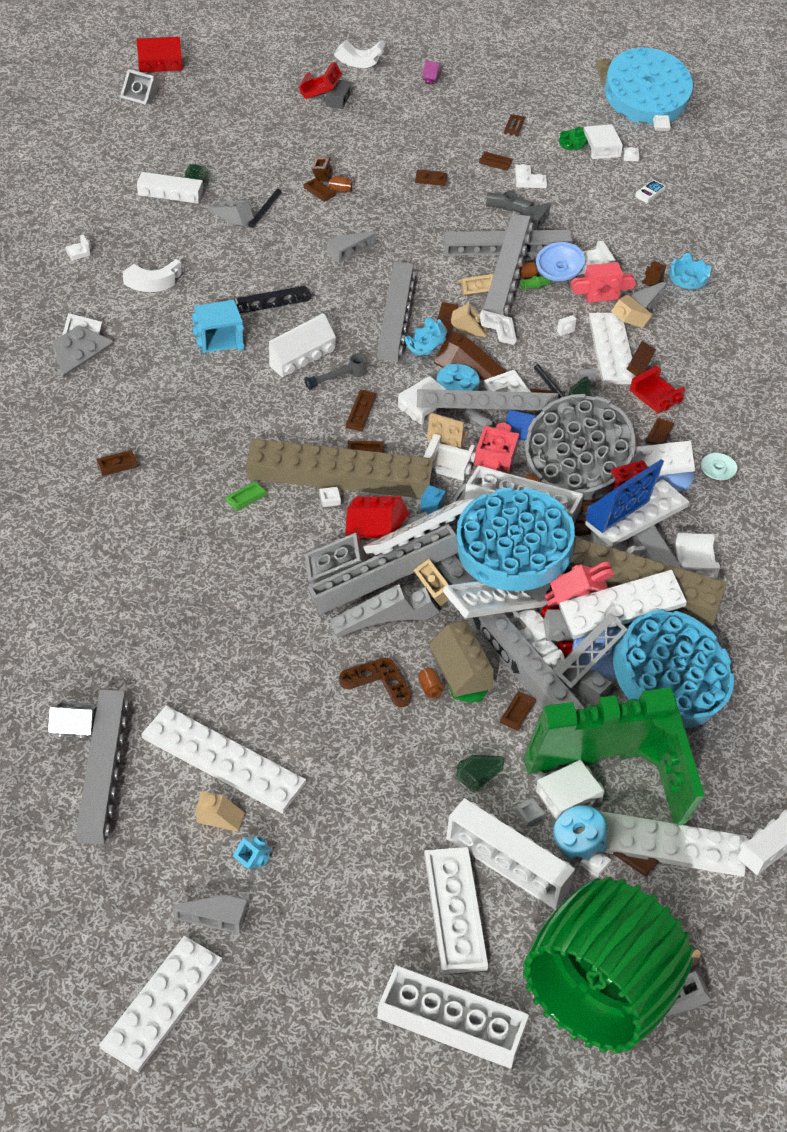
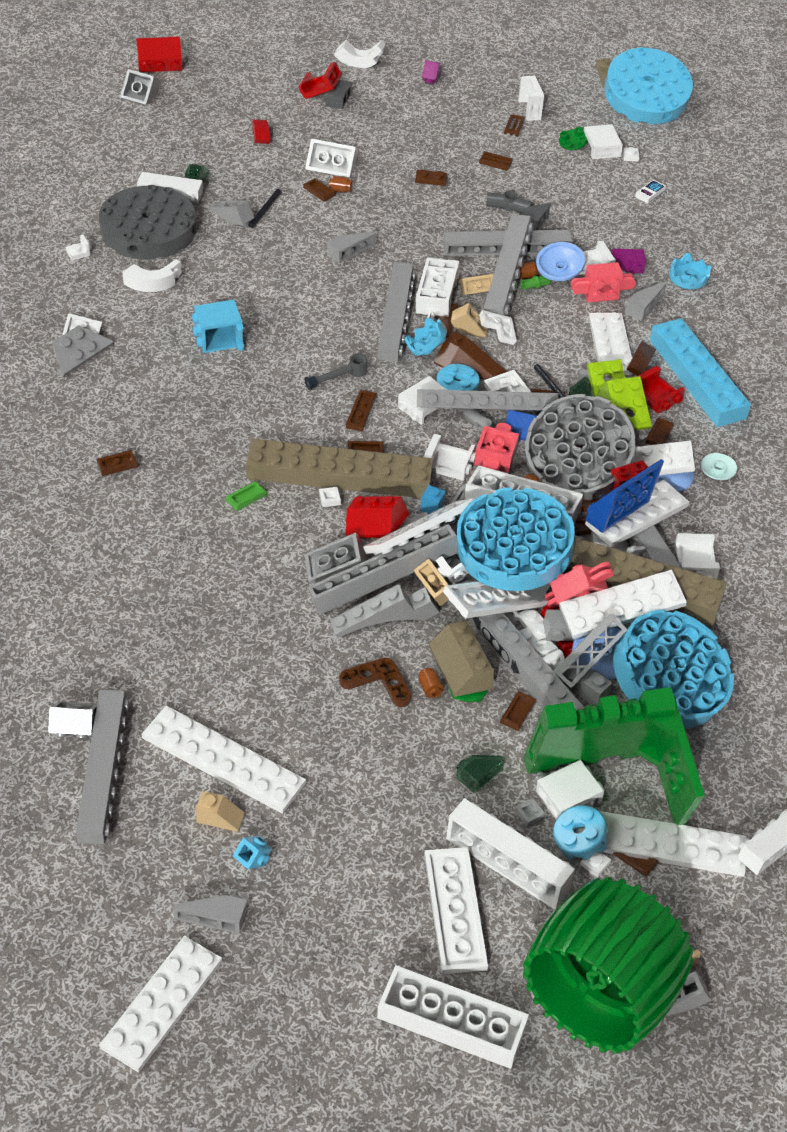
black beam [234,286,312,314] -> none
white slope [269,314,336,377] -> none
reddish brown brick [311,157,333,182] -> none
tan bracket [427,413,468,449] -> none
white plate [515,164,547,188] -> none
white plate [557,315,576,336] -> none
tan slope [611,294,653,328] -> none
reddish brown brick [642,261,666,286] -> none
white plate [653,115,671,131] -> none
none -> dark grey brick [99,184,196,260]
none -> red slope [252,119,270,144]
none -> white slope [305,139,358,178]
none -> white brick [416,258,459,320]
none -> white bracket [435,556,468,585]
none -> white panel [518,76,544,121]
none -> lime bracket [587,359,652,431]
none -> magenta slope [611,248,646,273]
none -> medium azure brick [650,318,751,427]

